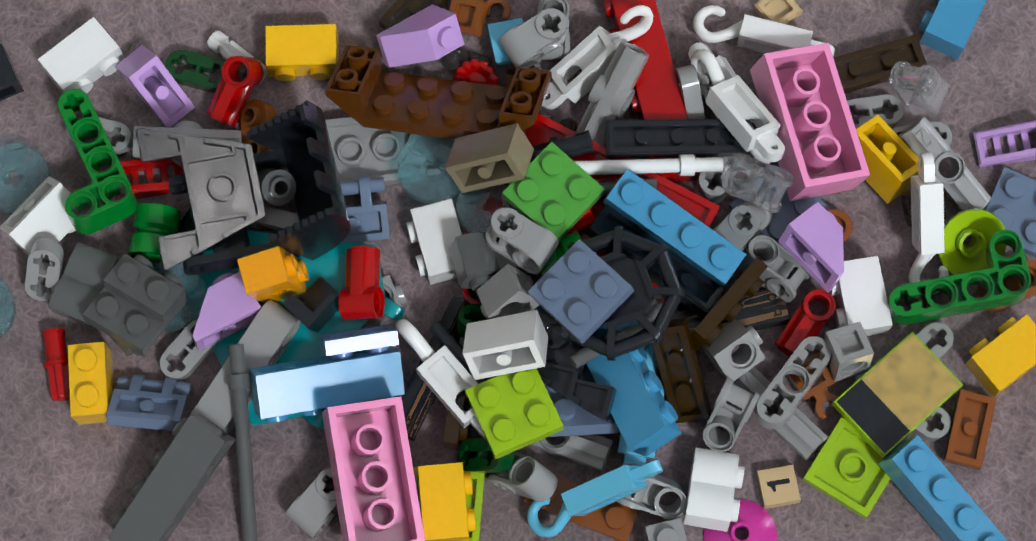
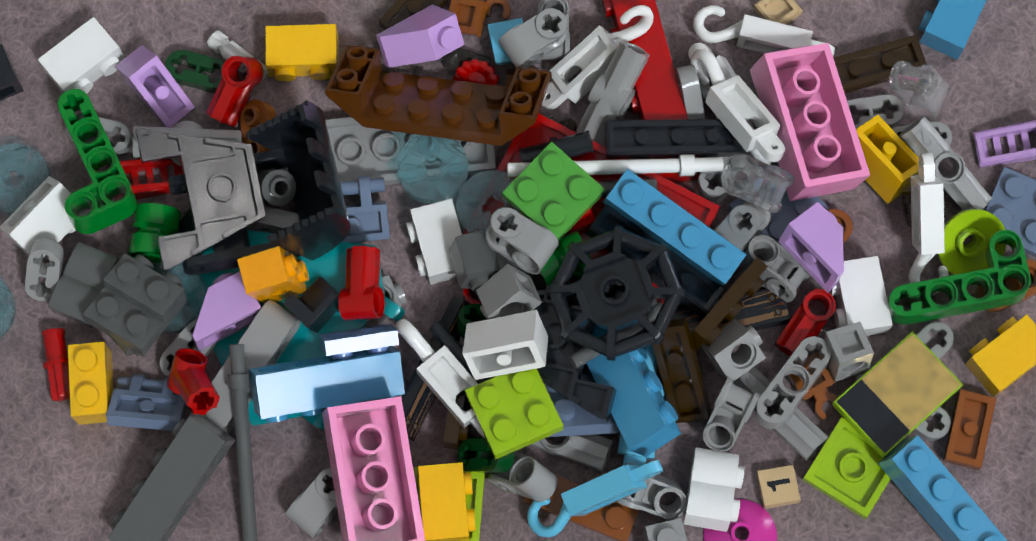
dark tan brick [445,123,534,193] -> none
sand blue plate [528,239,634,344] -> none
none -> red piece [167,348,220,415]

